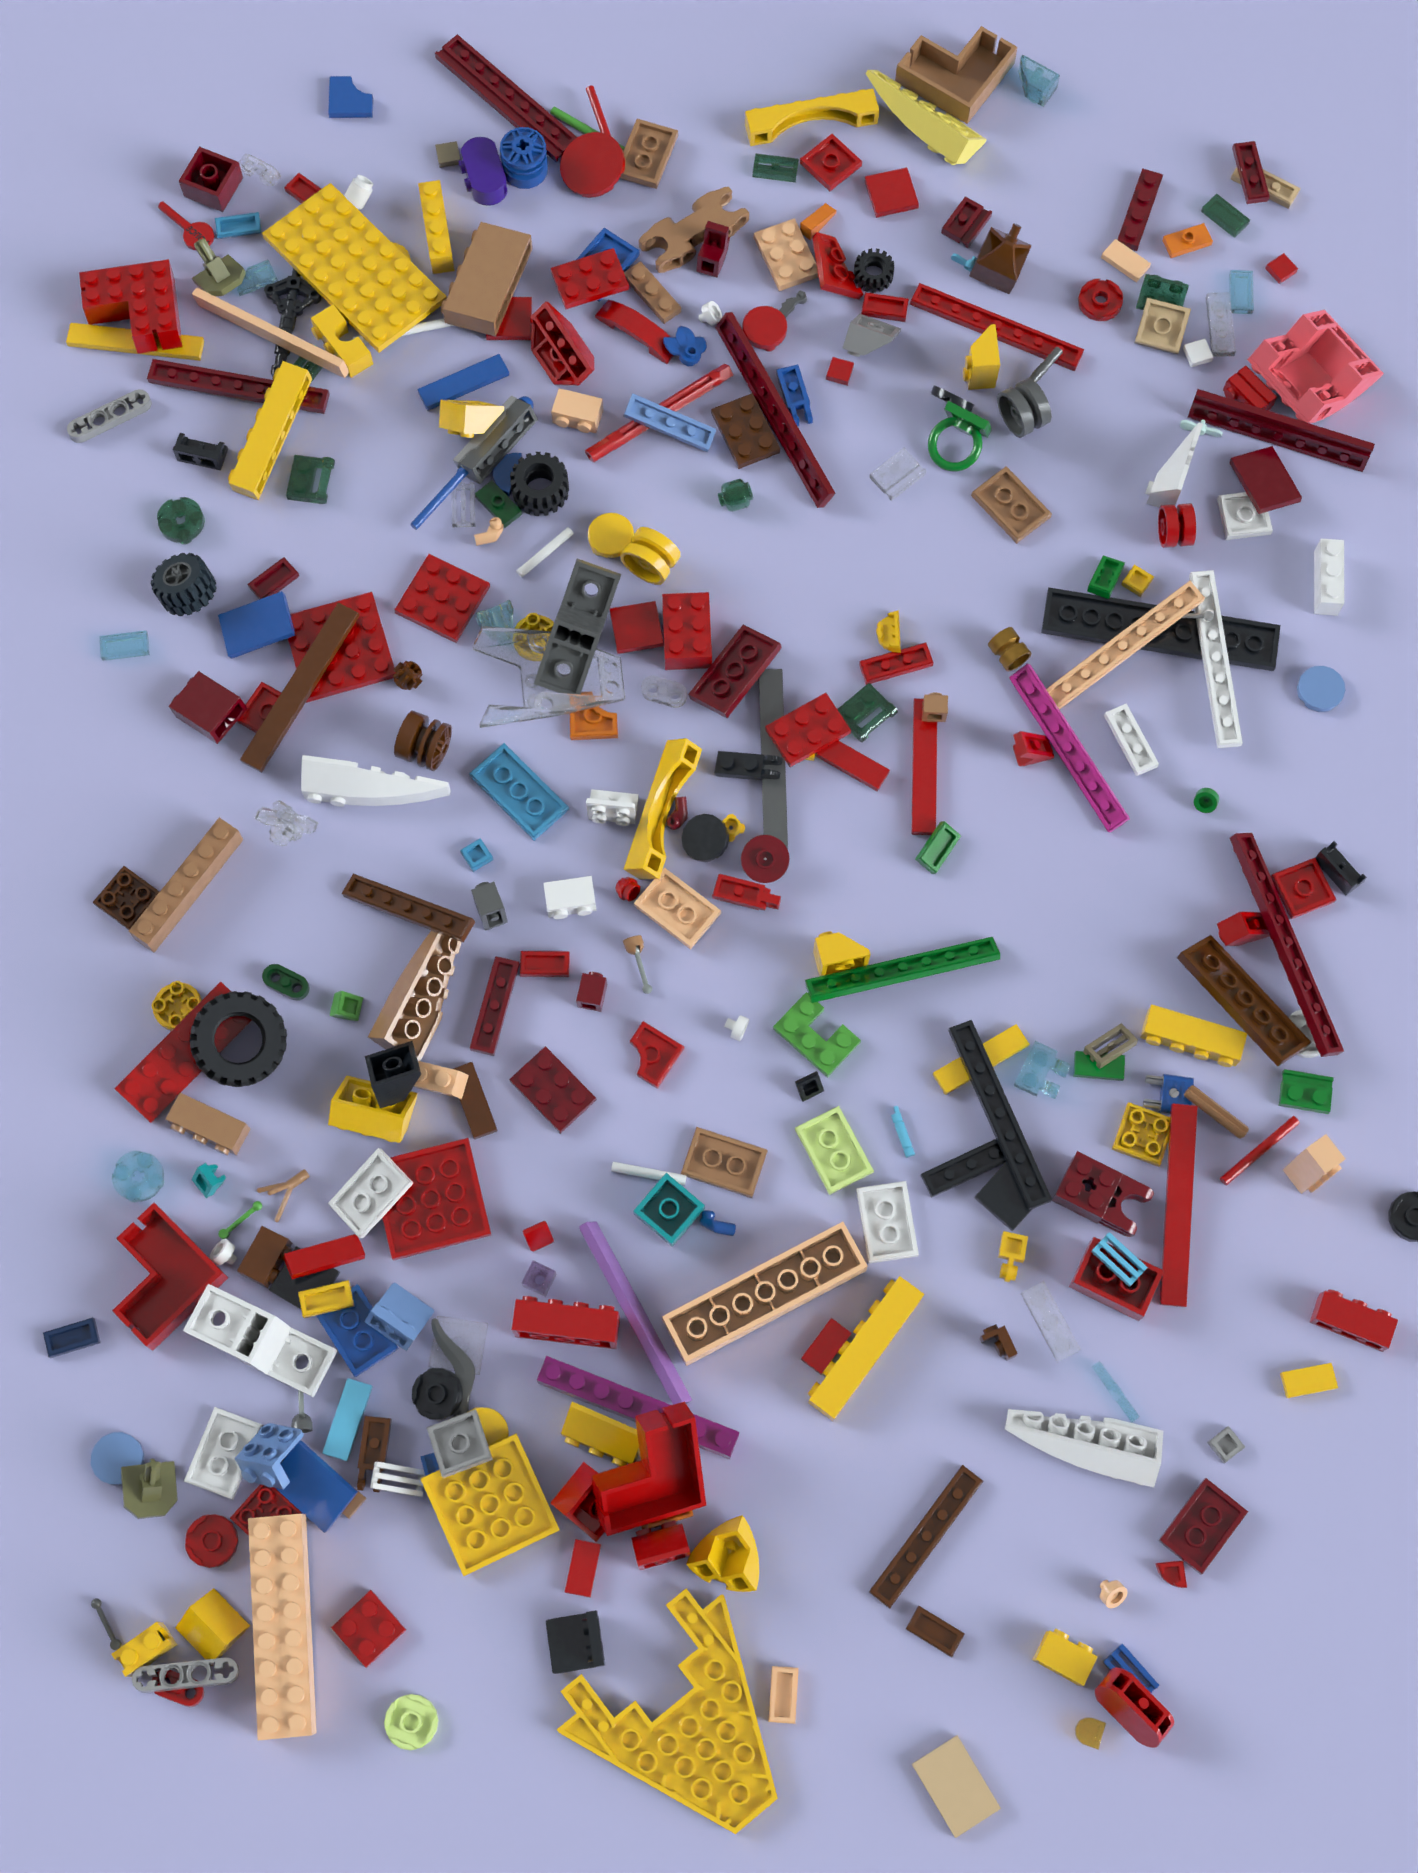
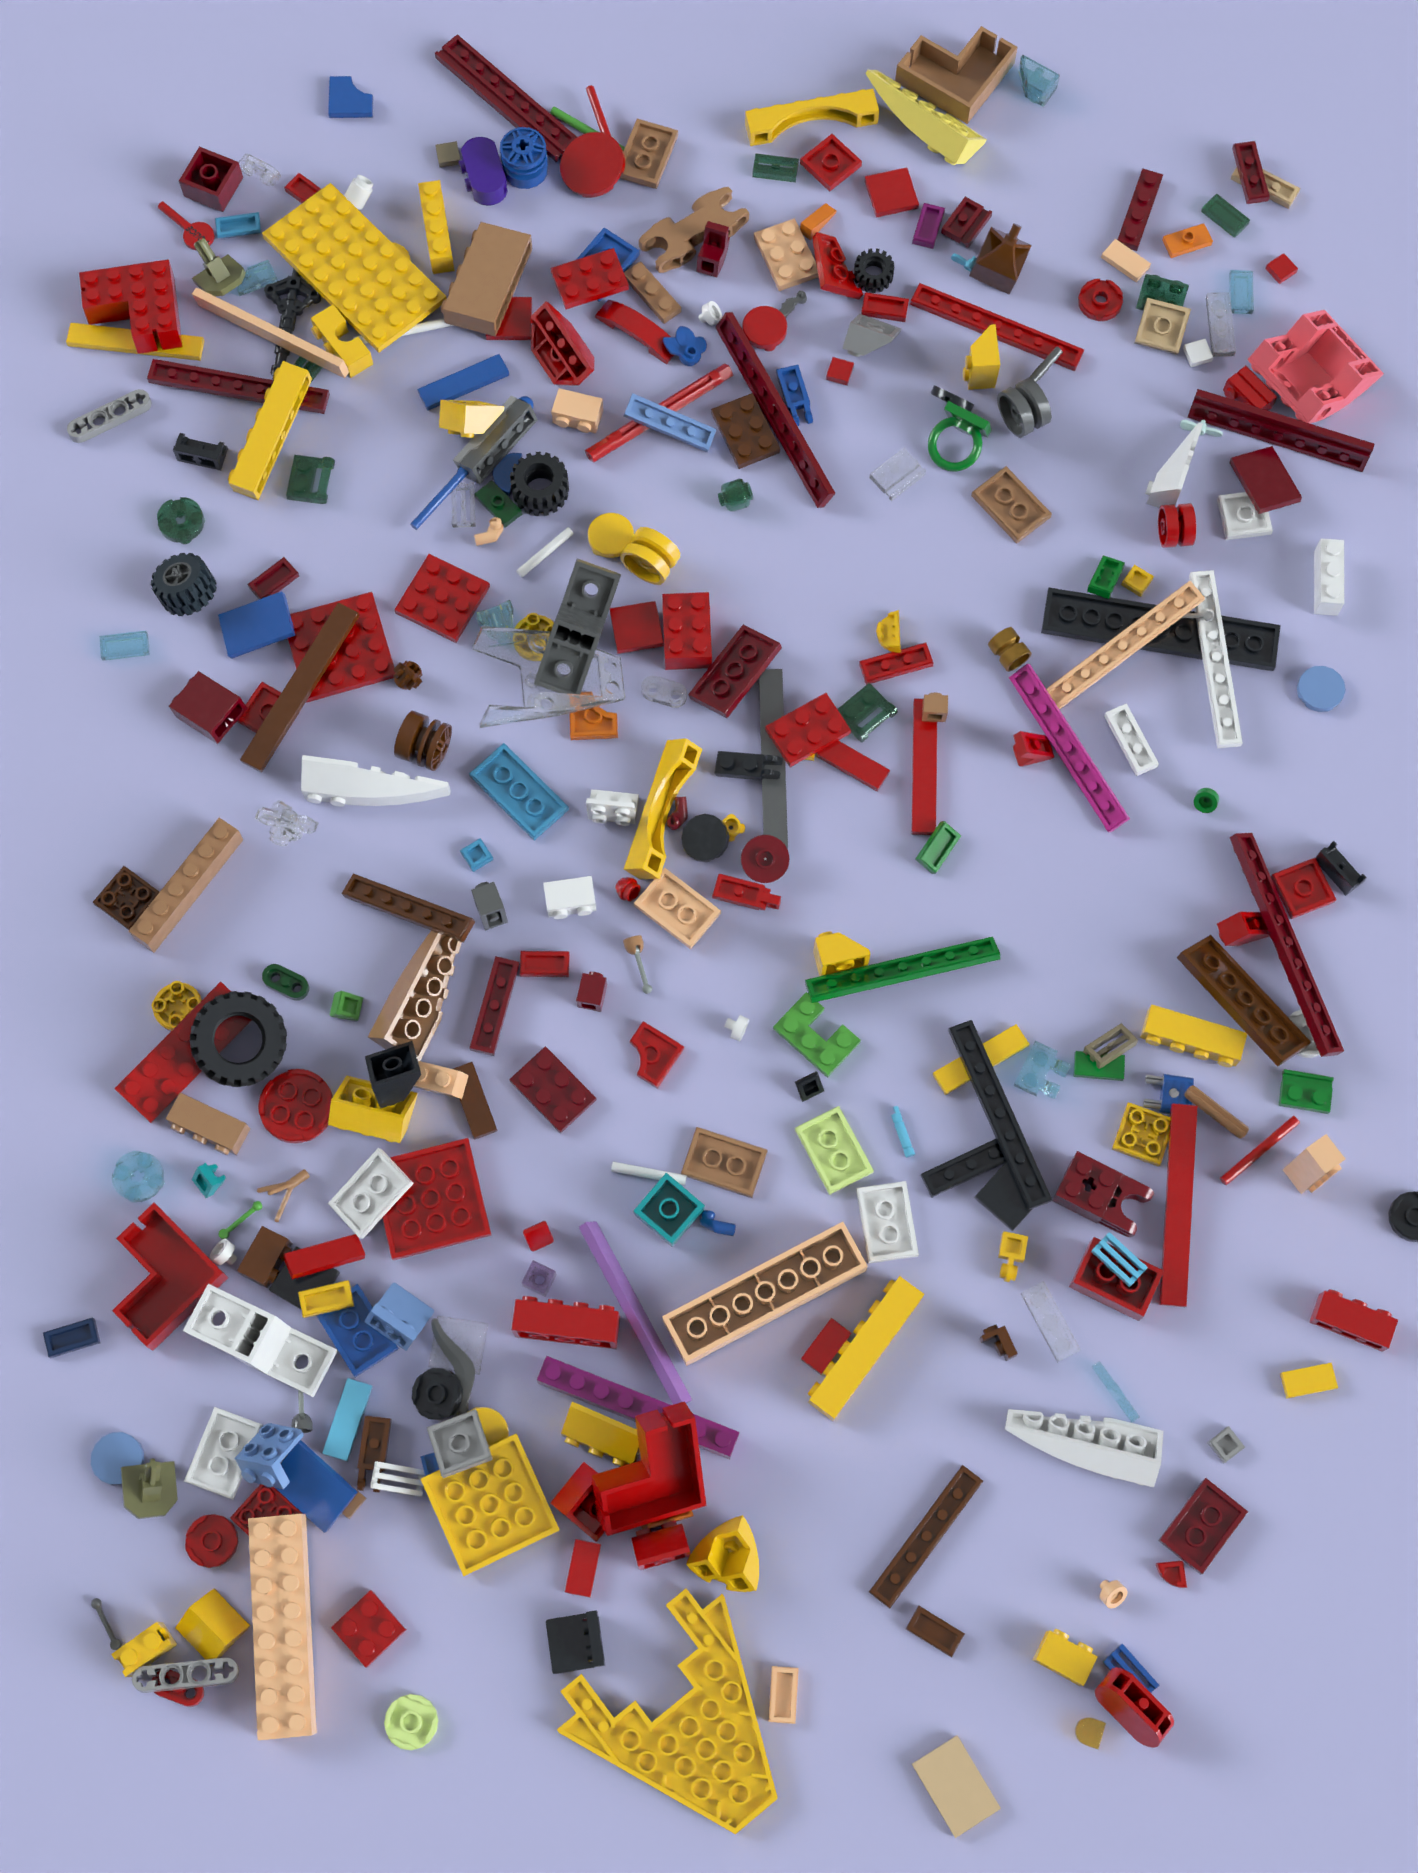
none -> red tile [258,1069,333,1143]
none -> magenta tile [912,203,945,249]

